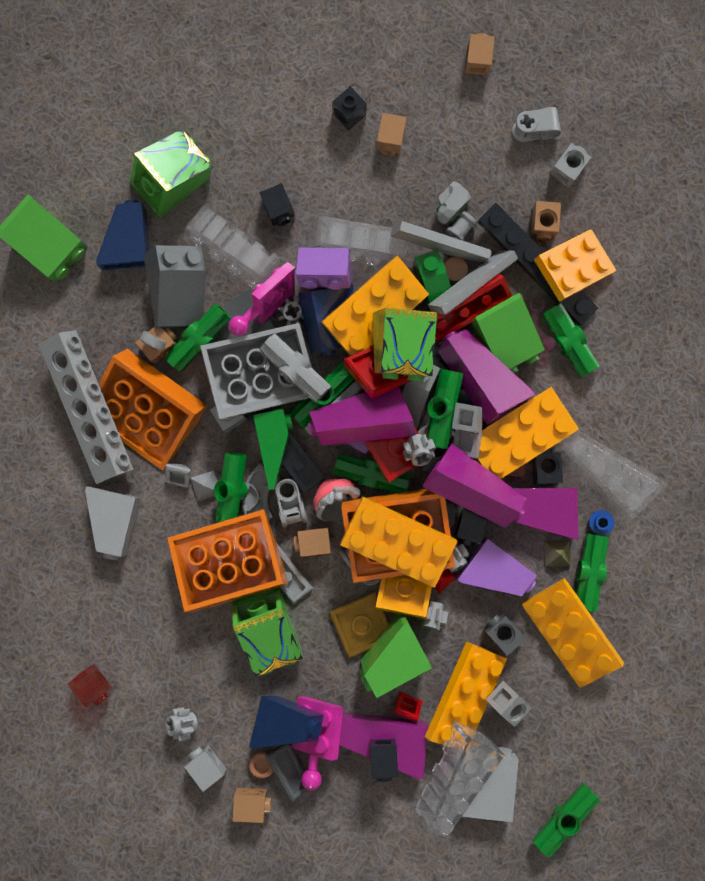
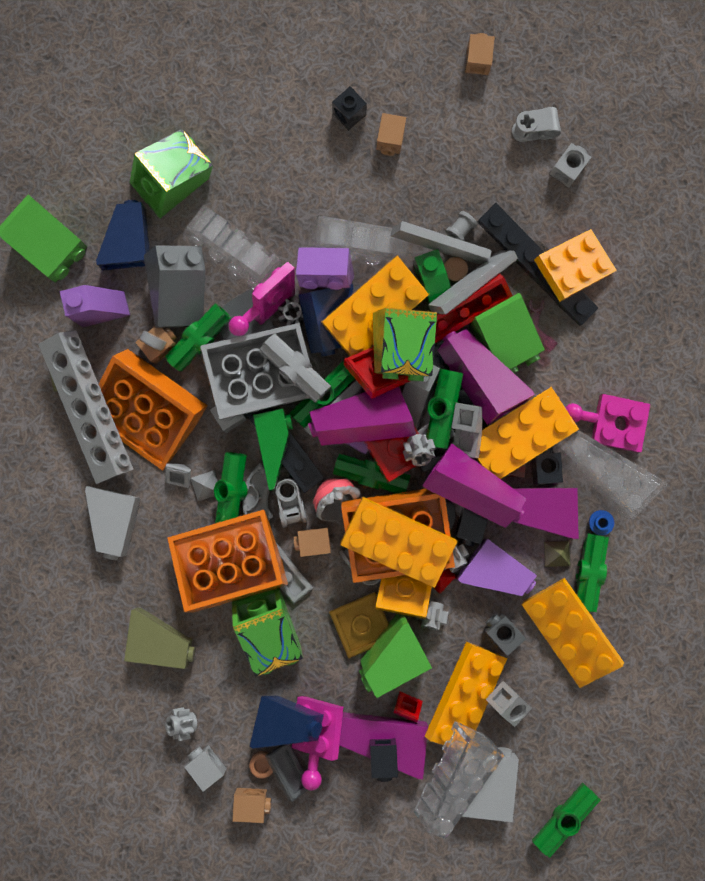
clear red brick [67,664,112,708] -> none
black brick [259,183,295,226] -> none
light grey rock [435,181,471,226] -> none
medium nougat brick [530,201,561,241] -> none
green piece [542,303,600,378] -> none
none -> medium lavender slope [60,285,130,327]
none -> olive slope [124,607,196,669]
none -> dark pink plate [565,394,650,453]

